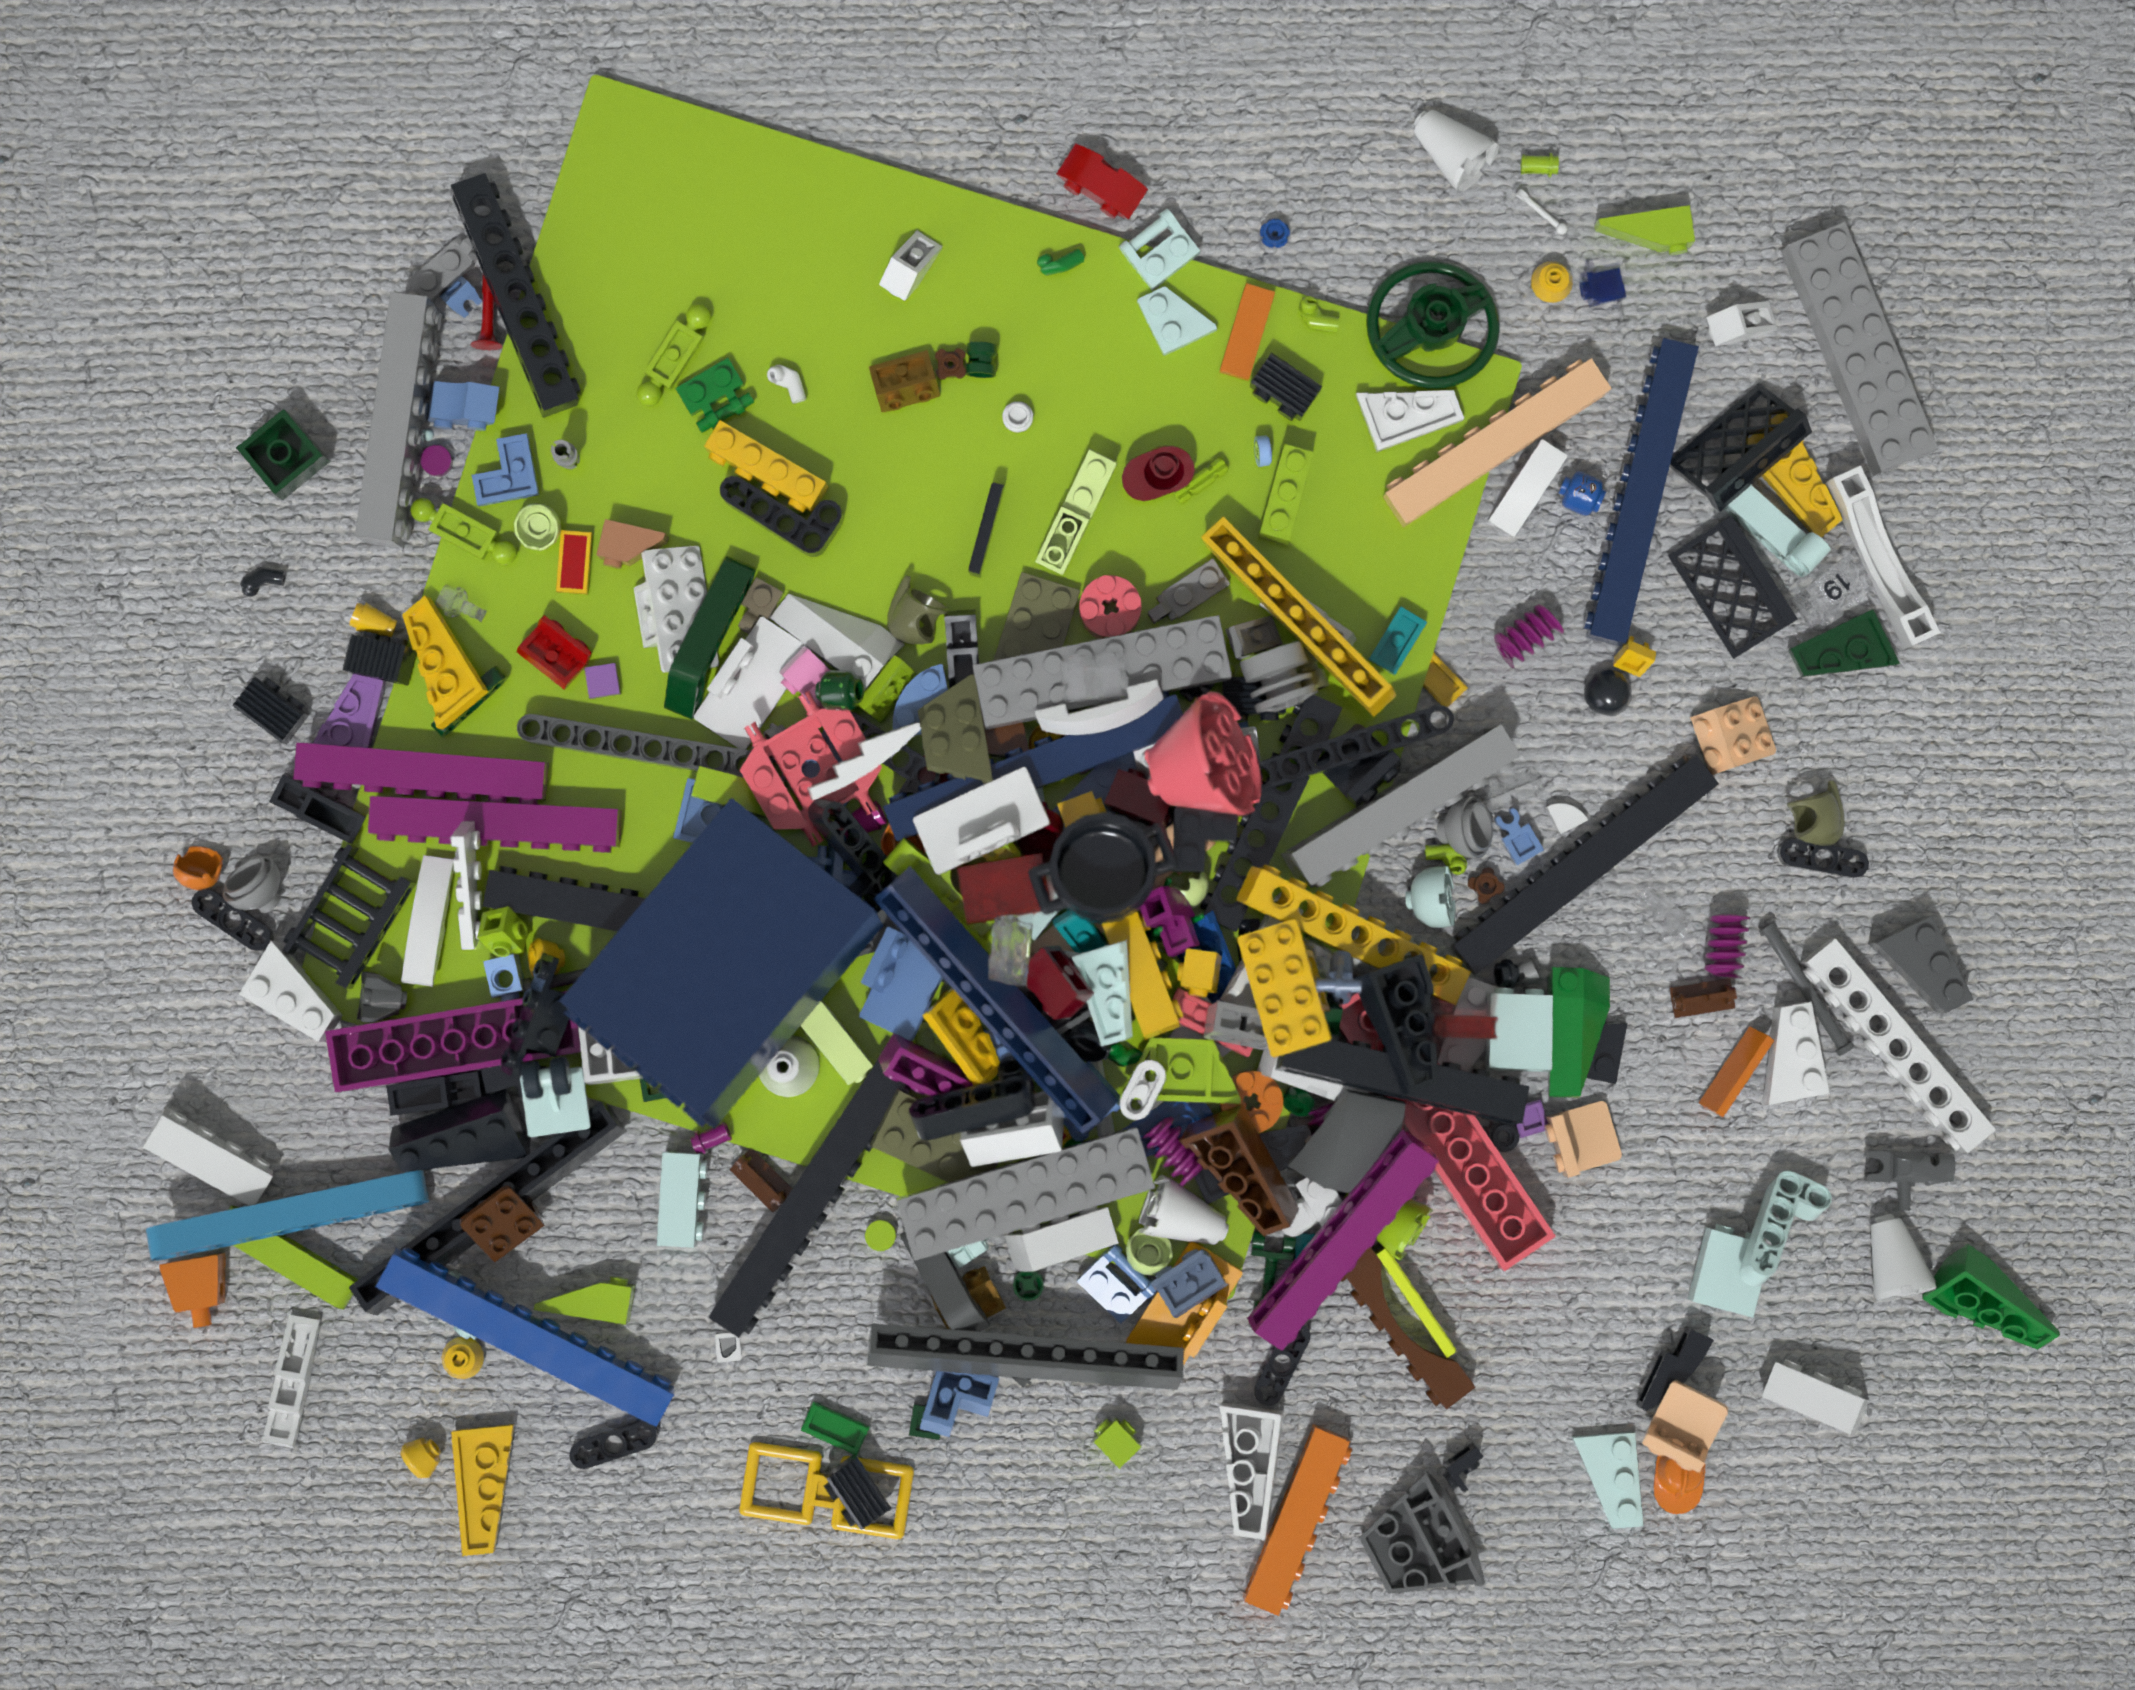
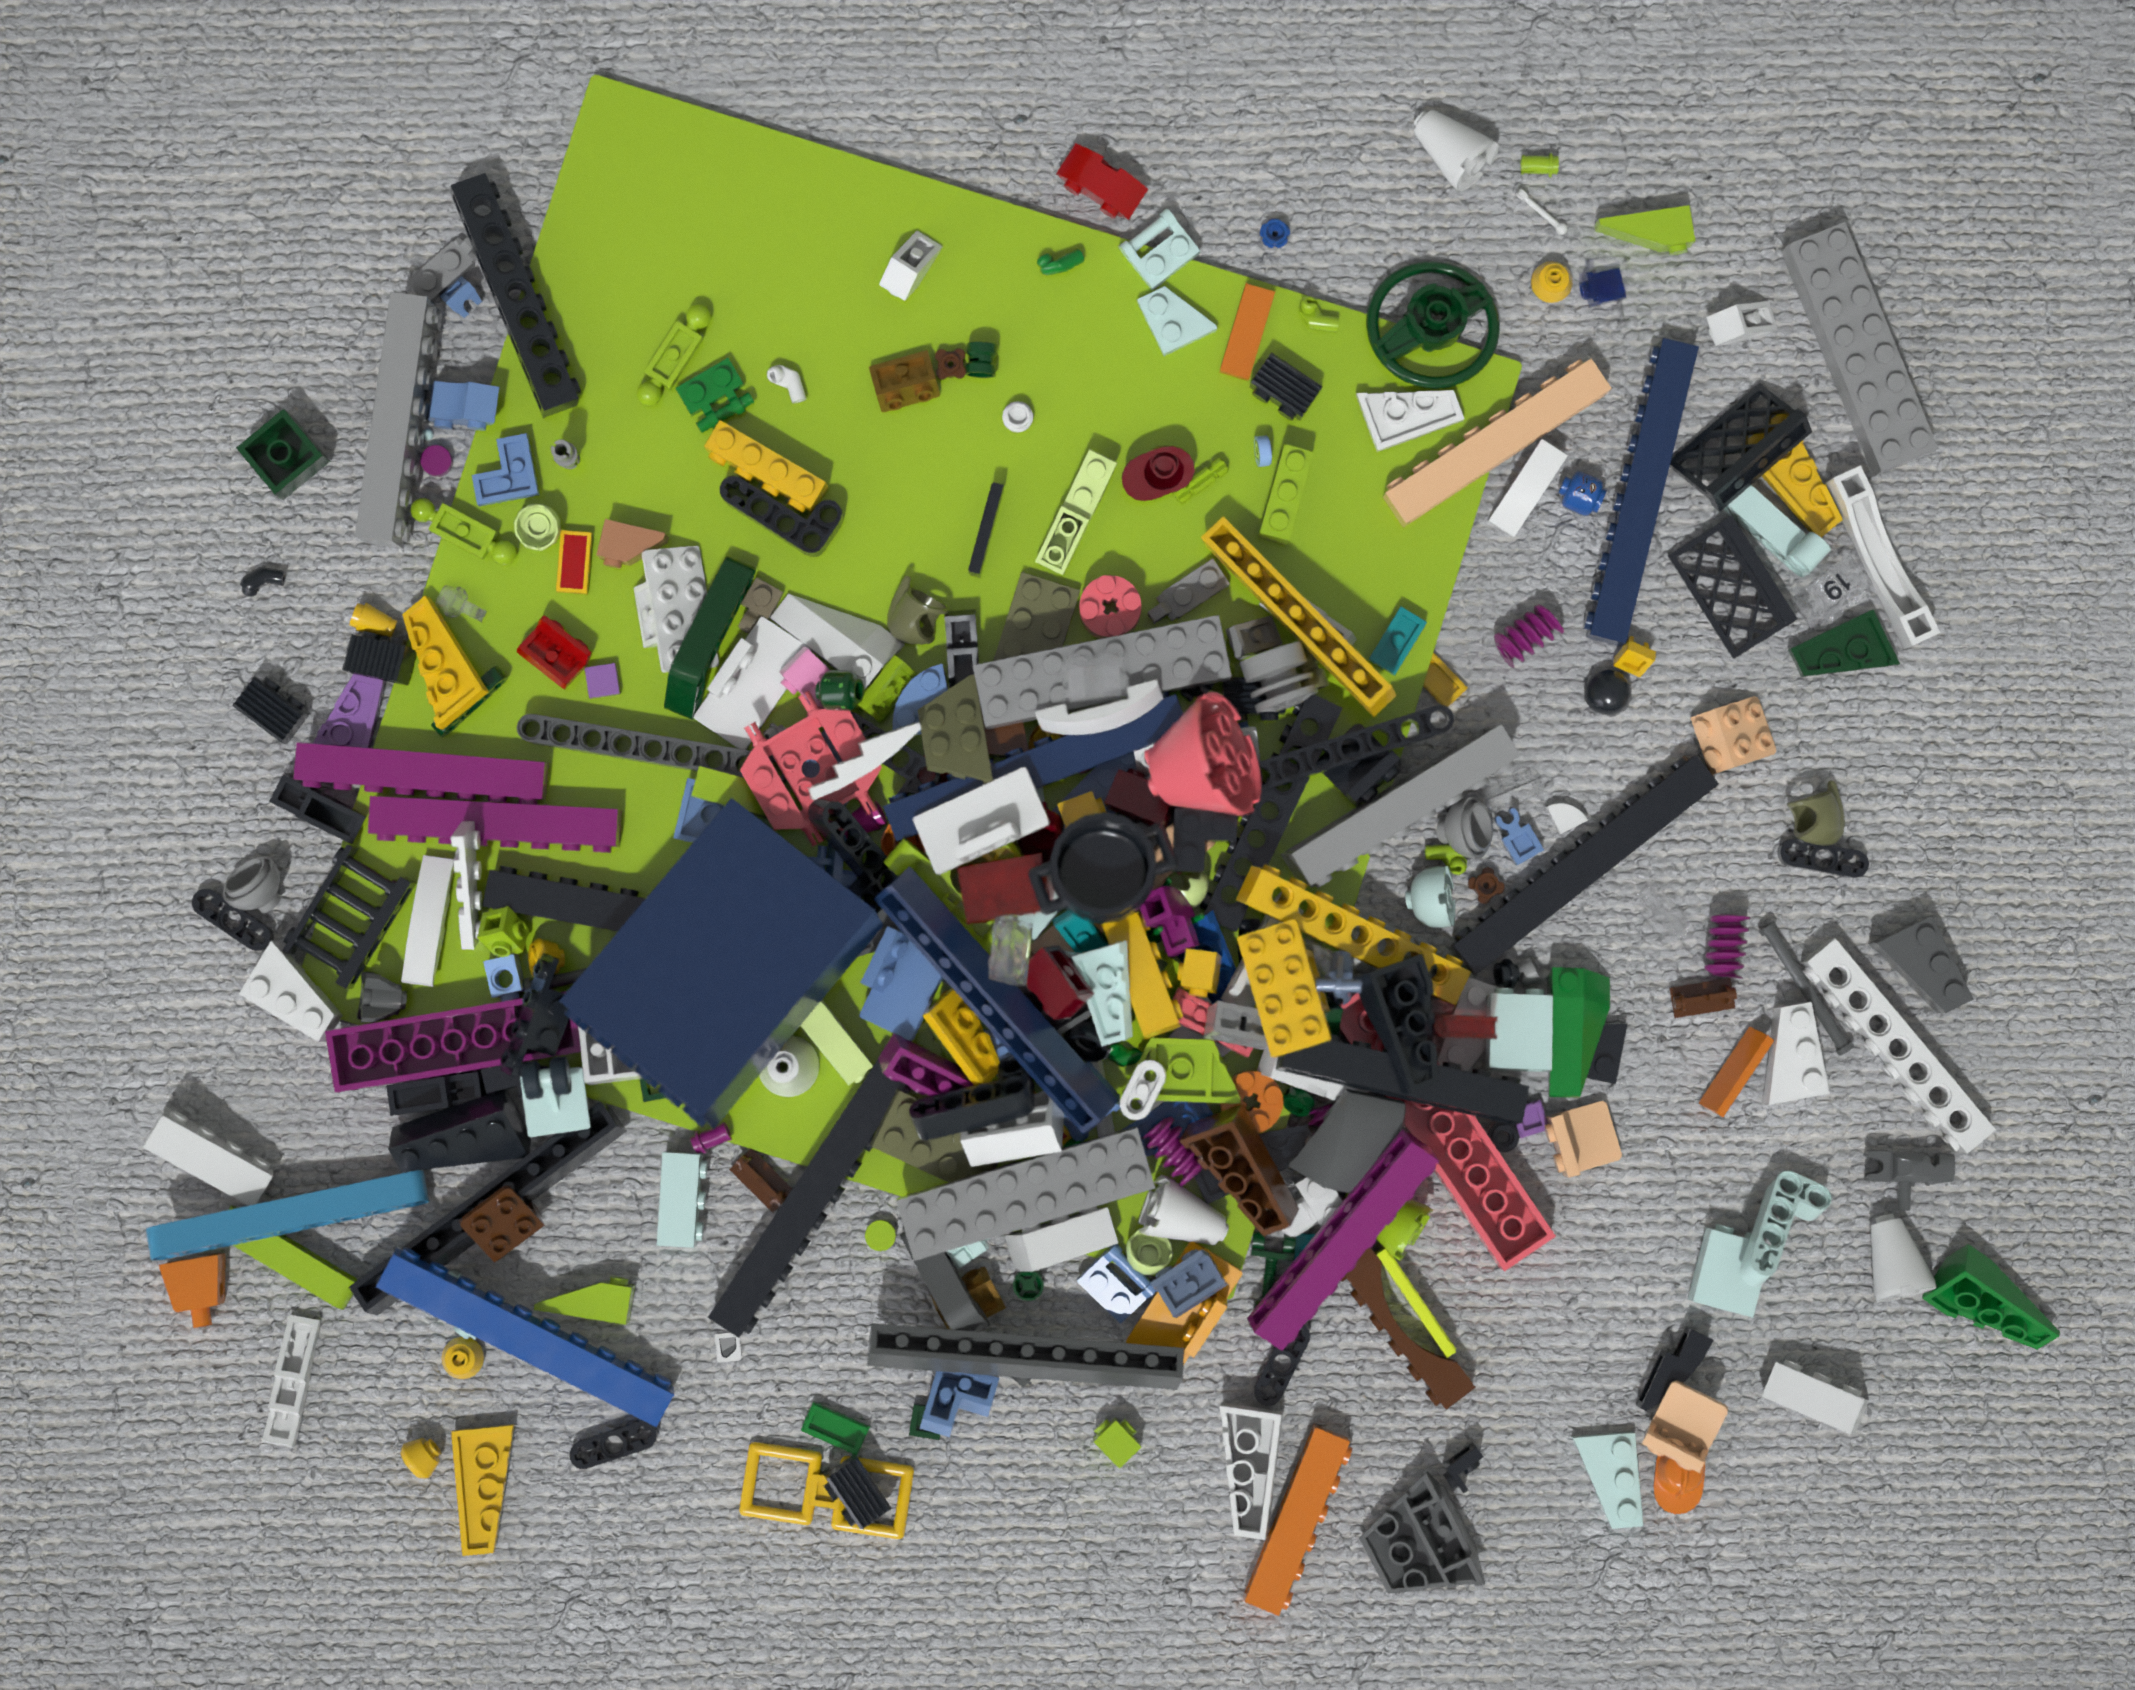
orange hair [173,846,223,890] -> none
red piece [470,274,503,350] -> none

